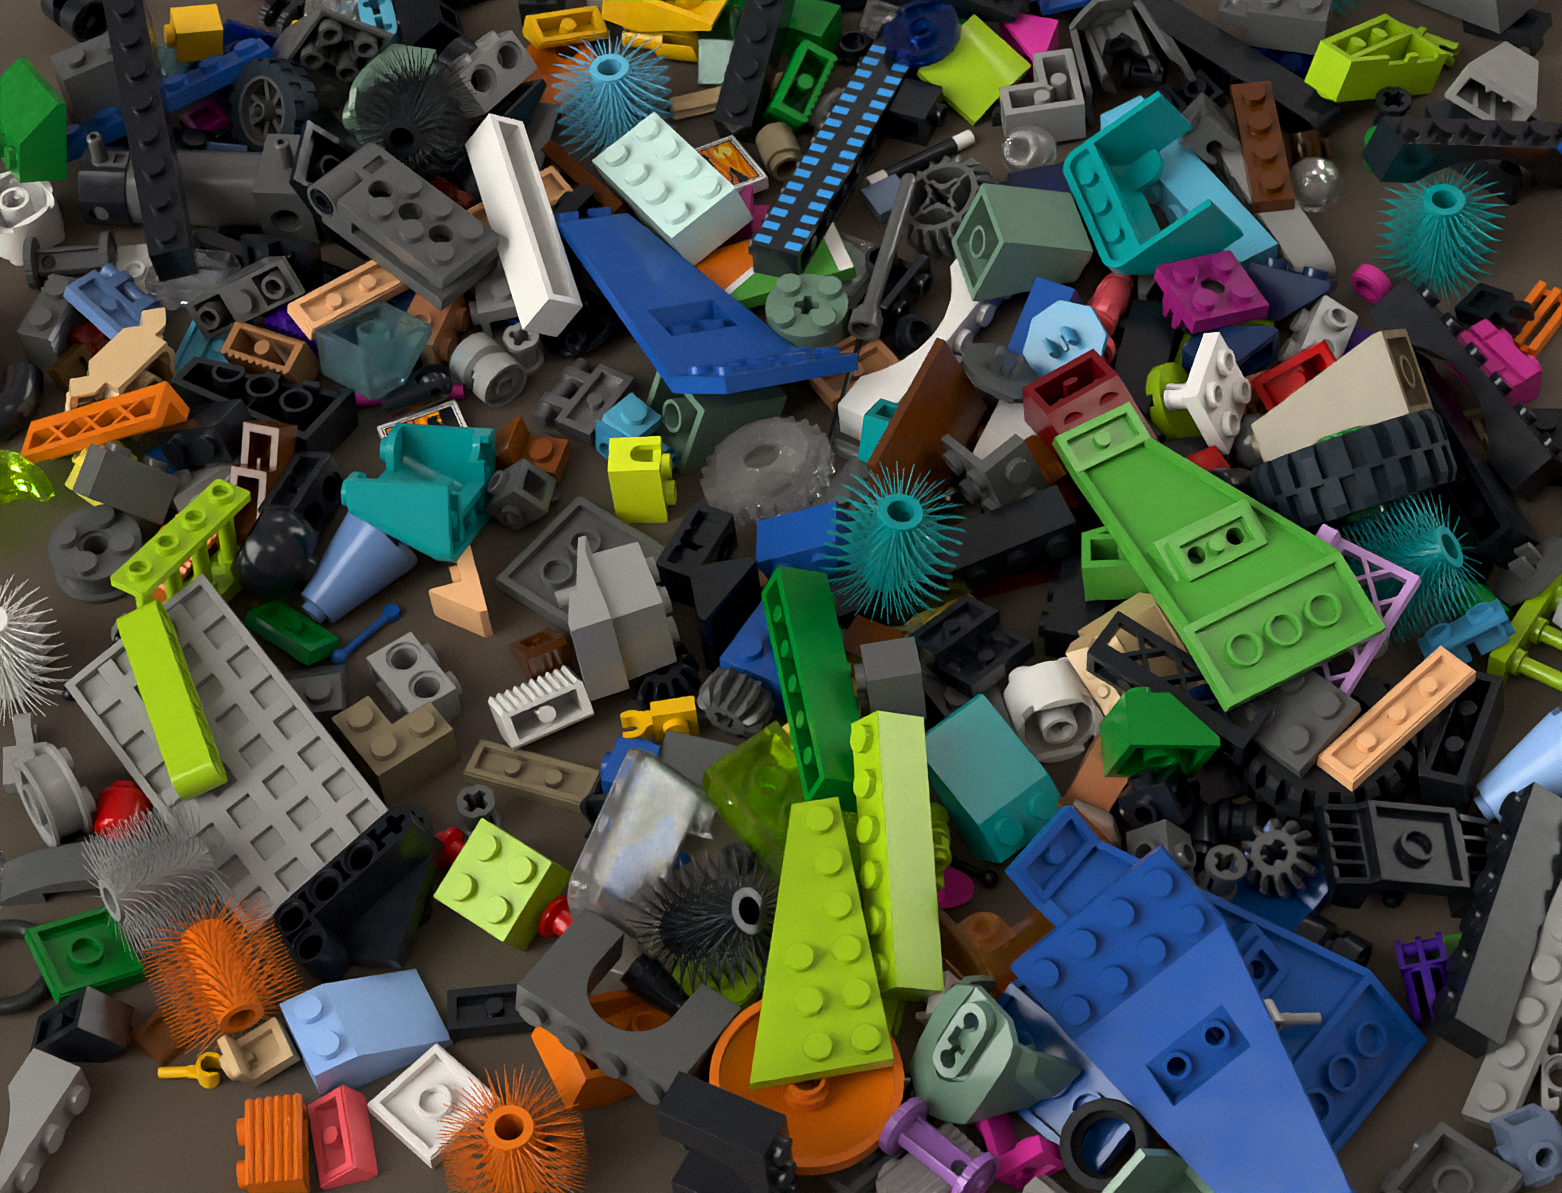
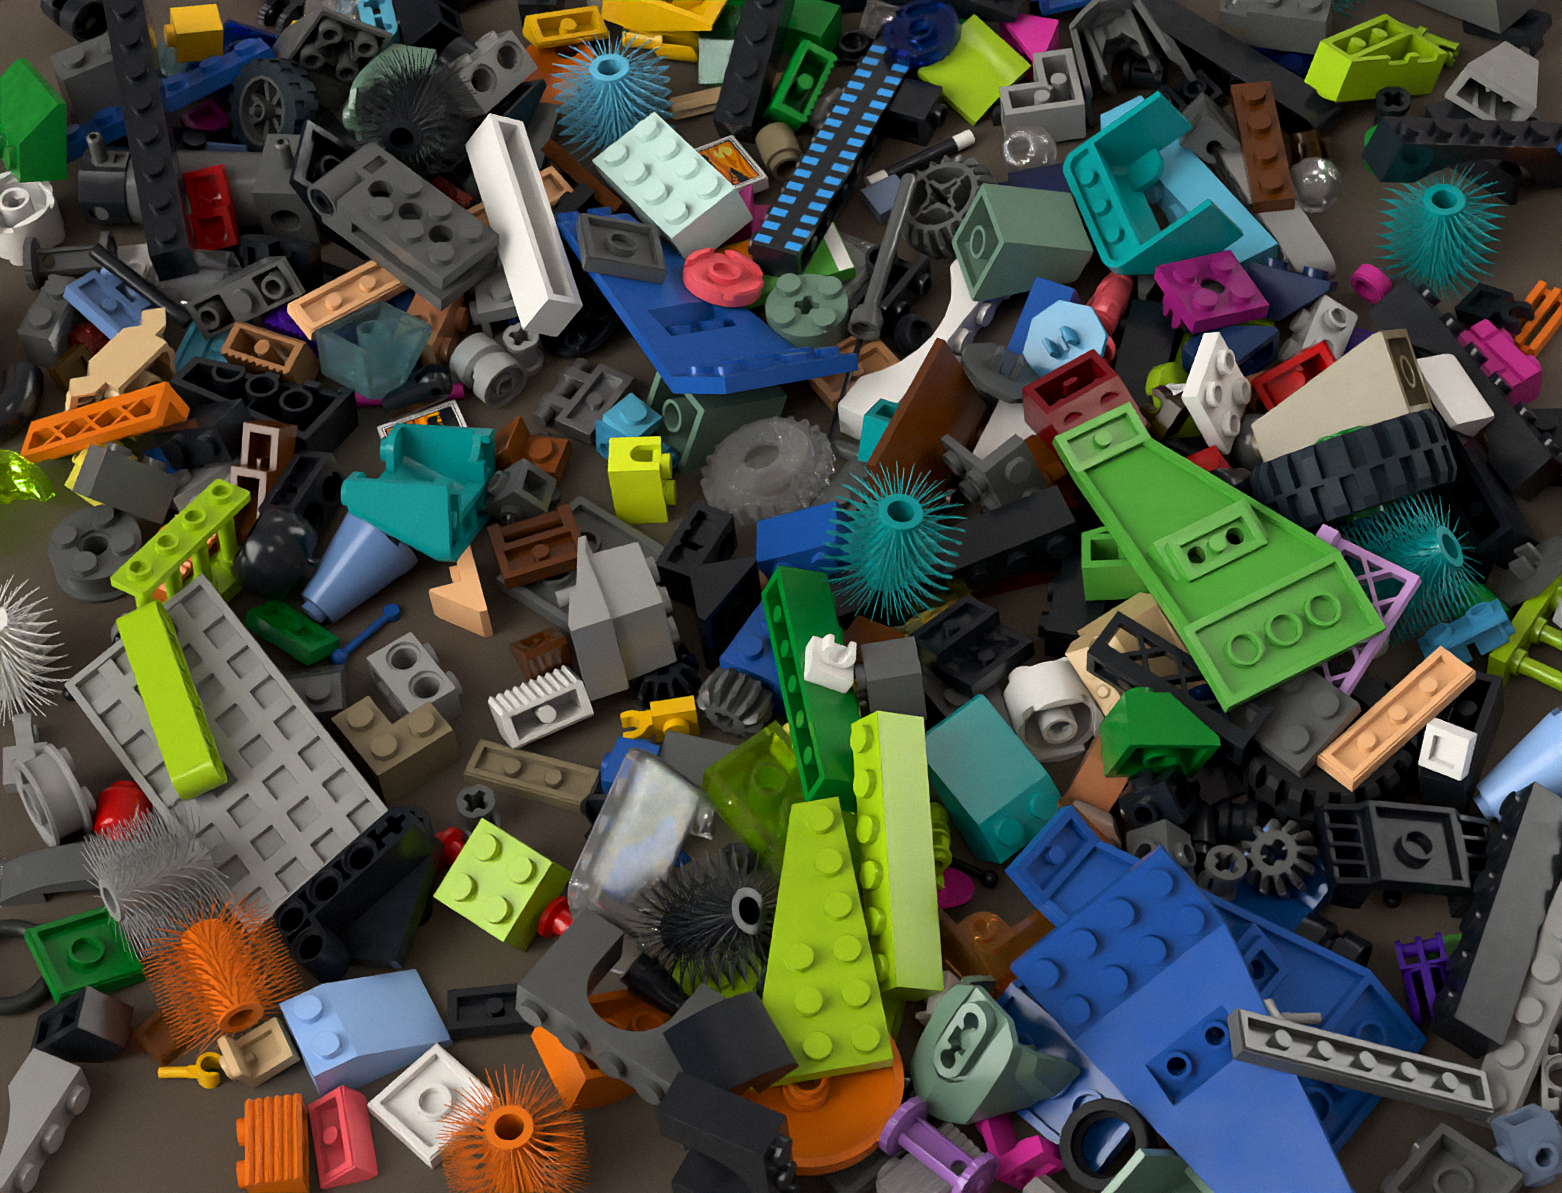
none -> black bar [89,243,193,329]
none -> red slope [182,163,239,254]
none -> reddish brown plate [486,502,581,590]
none -> dark grey tile [575,213,667,284]
none -> black slope [662,990,799,1095]
none -> coral tile [682,248,764,307]
none -> white tile [804,634,857,694]
none -> dark brown tile [1140,385,1190,442]
none -> dark grey tile [1227,1008,1494,1122]
none -> white slope [1417,354,1495,437]
none -> white tile [1418,718,1477,781]

